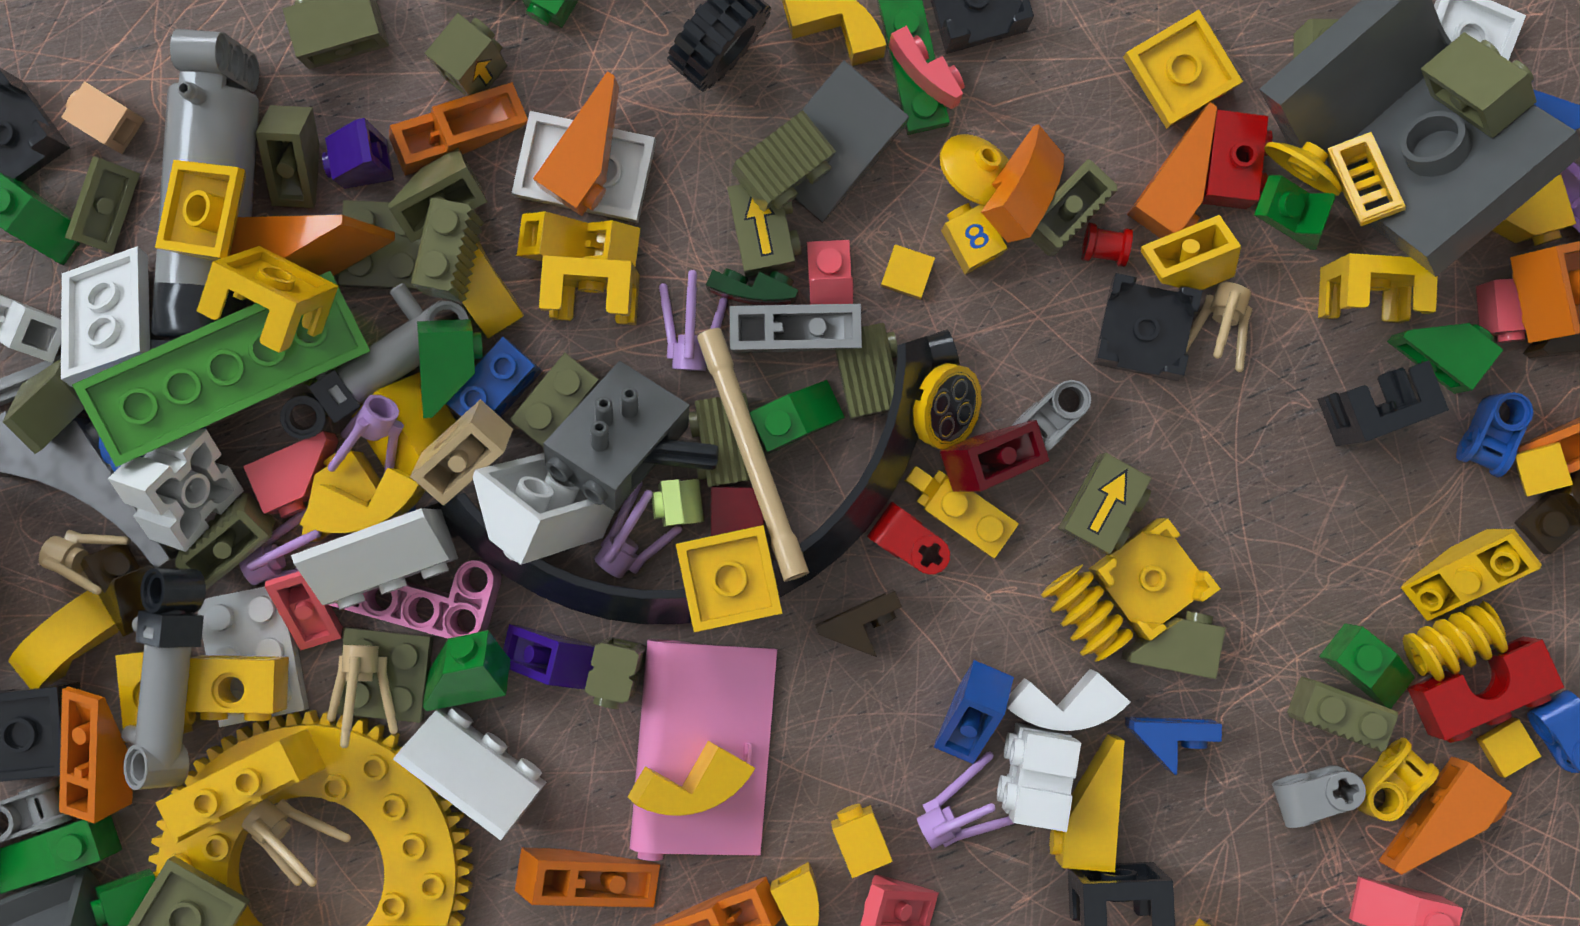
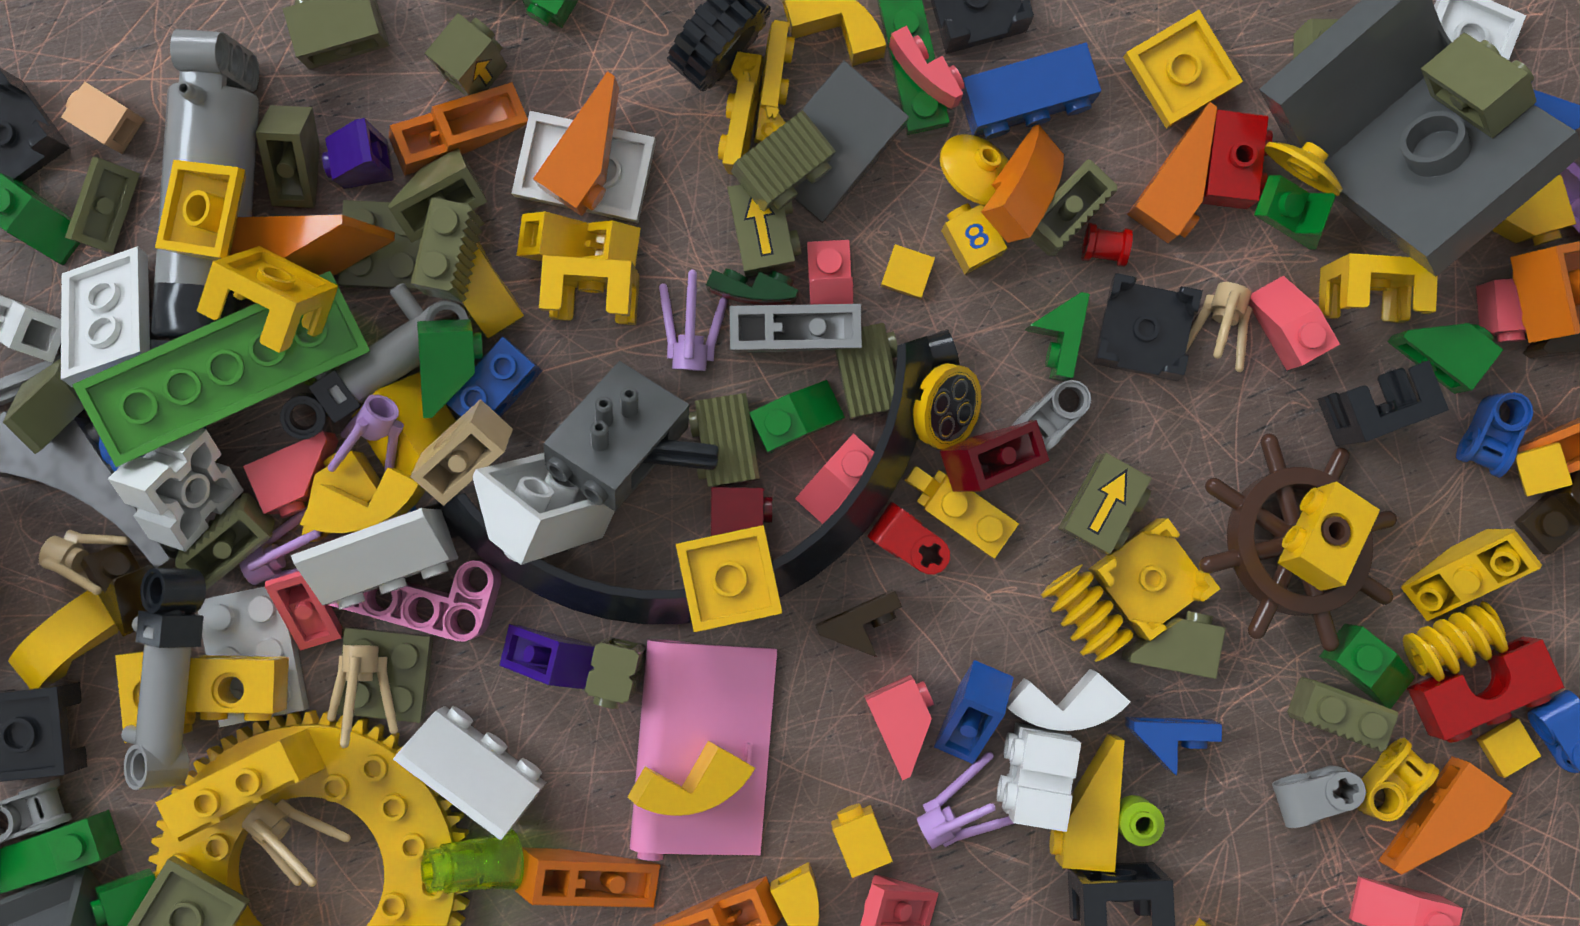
orange slope [59,687,133,823] -> none
green slope [423,630,510,711] -> none
olive brick [510,352,600,447] -> none
lavender plant [594,482,682,578] -> none
yellowish green plate [651,479,704,527] -> none
tan piece [697,328,809,582] -> none
yellow slope [1141,215,1241,290] -> none
yellow slope [1328,132,1406,226] -> none
none -> clear neon green plant [421,829,524,894]
none -> yellow hinge [718,52,764,175]
none -> yellow hinge [754,20,795,143]
none -> coral slope [795,433,874,524]
none -> coral slope [864,675,934,781]
none -> blue brick [961,42,1101,139]
none -> green slope [1025,292,1090,382]
none -> lime brick [1118,795,1165,846]
none -> reddish brown brick [1199,433,1397,652]
none -> coral slope [1248,276,1340,371]

